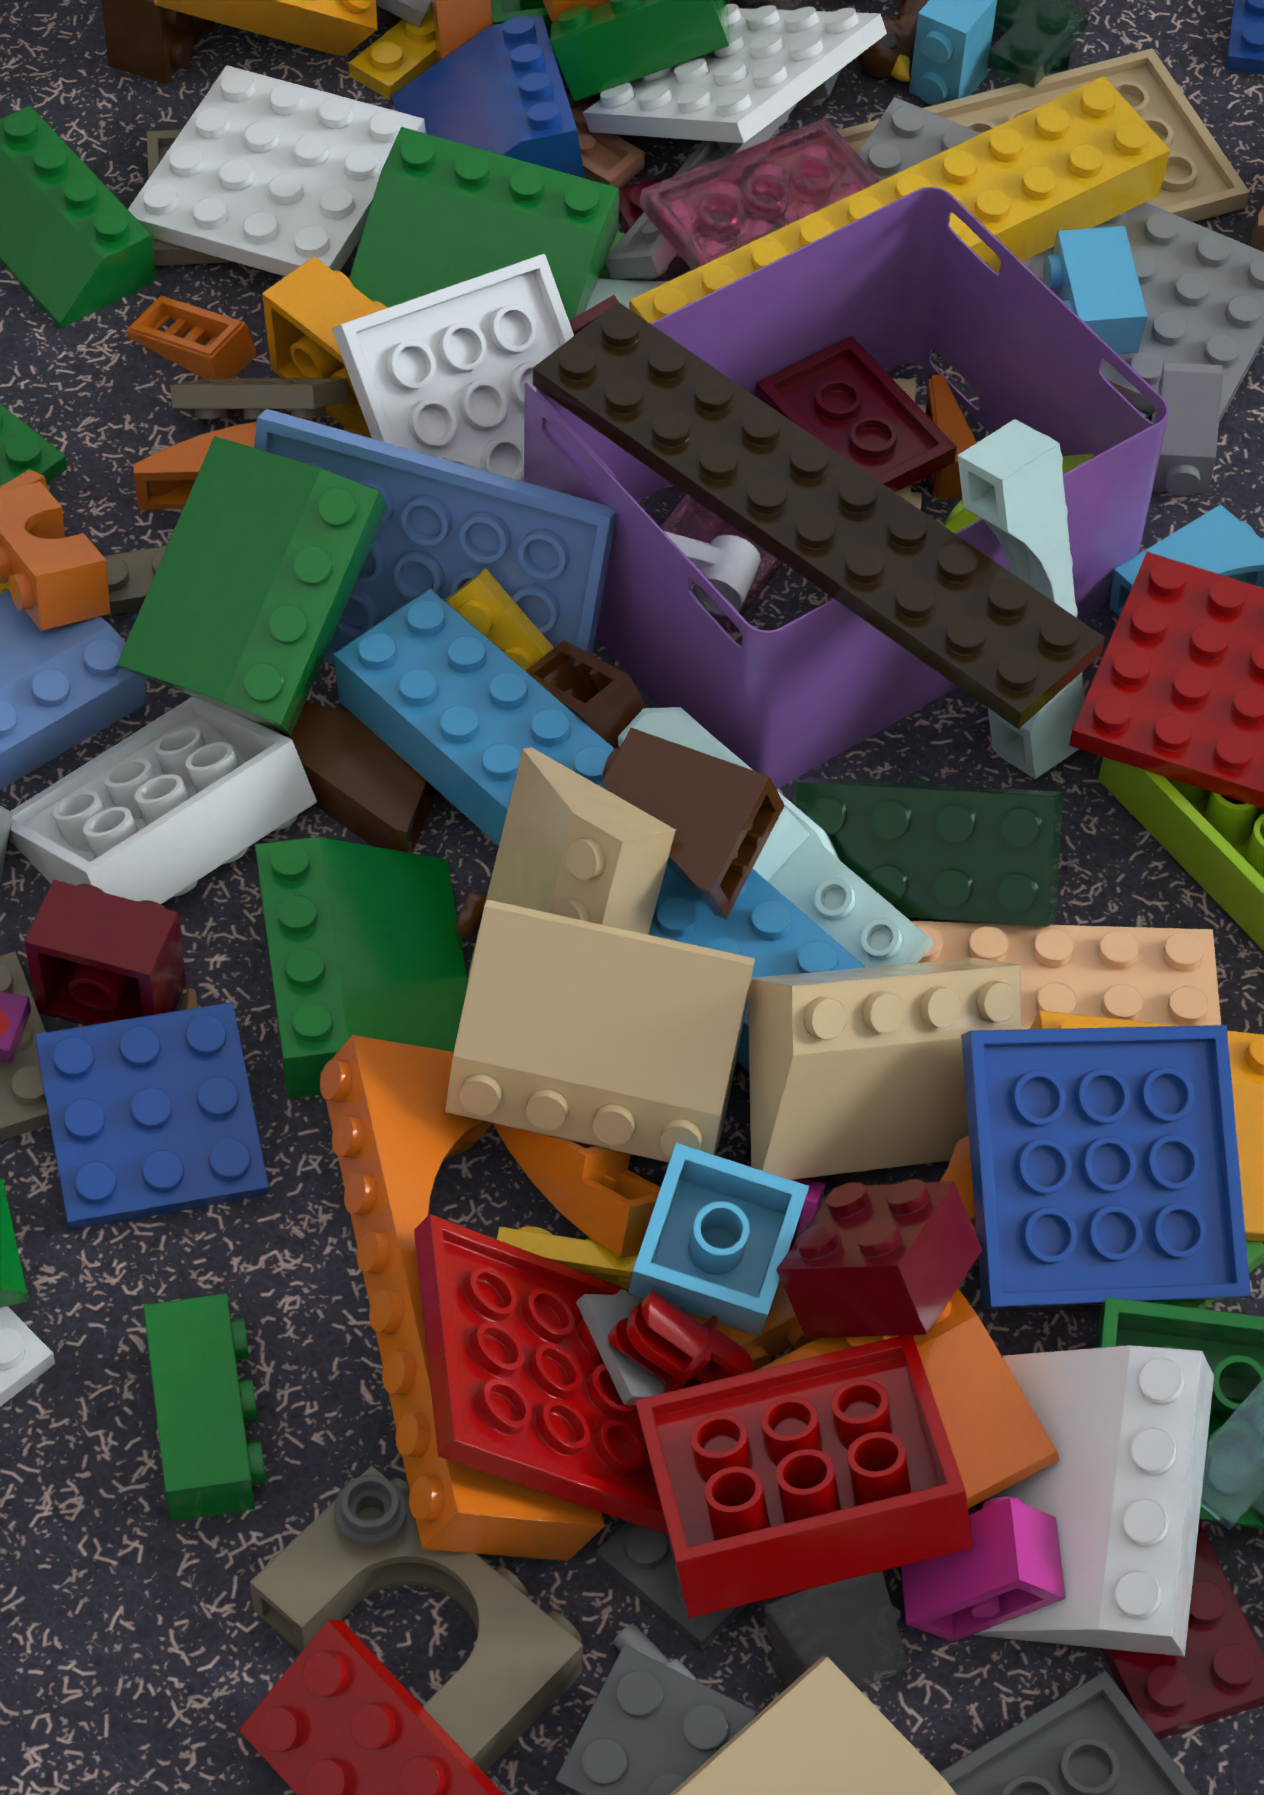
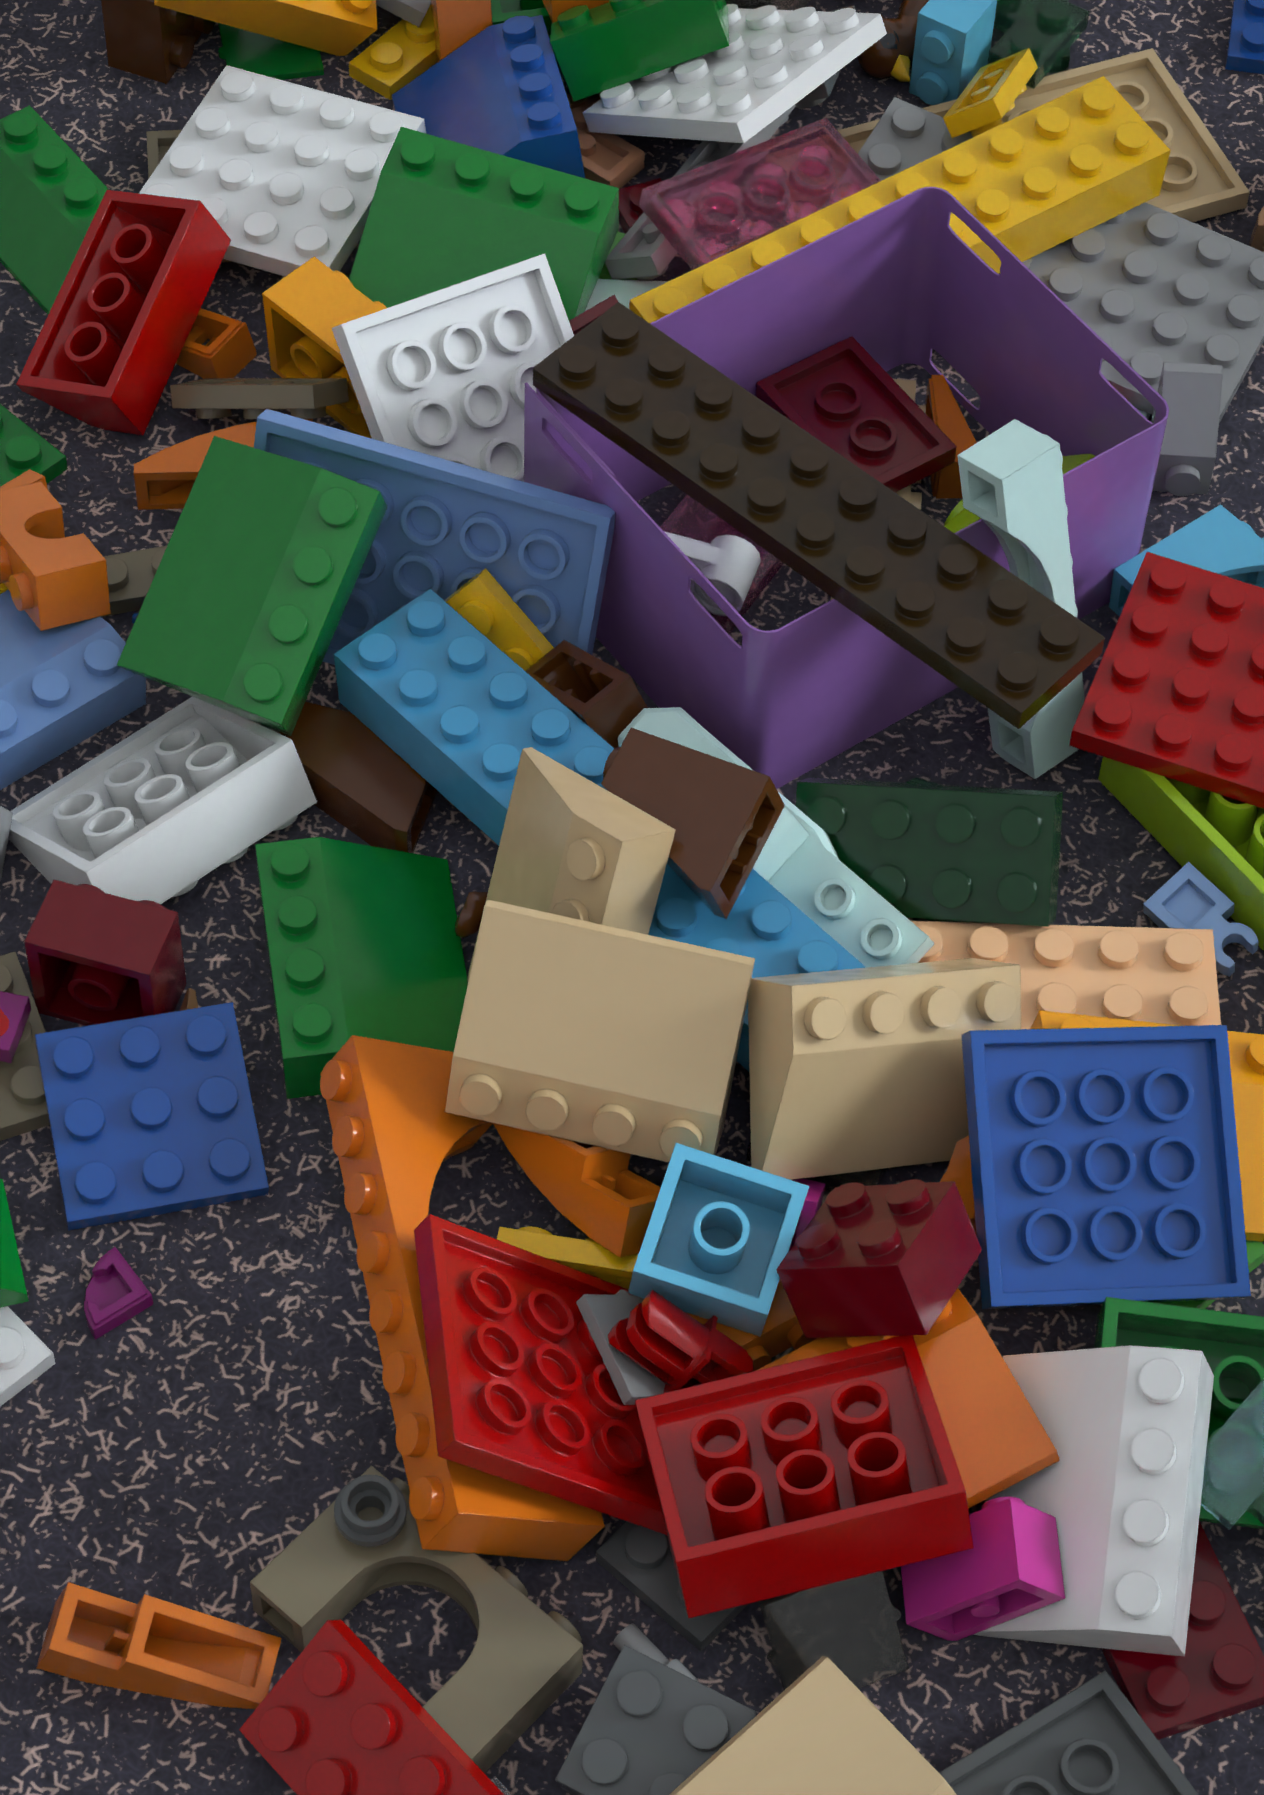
green brick [143,1293,266,1522] -> none
medium azure brick [1043,226,1148,354] -> none
none -> red slope [16,190,231,435]
none -> orange slope [36,1582,282,1710]
none -> magenta tile [84,1247,153,1340]
none -> green piece [218,23,324,80]
none -> yellow plate [943,48,1038,138]
none -> light blue plate [1143,862,1259,977]

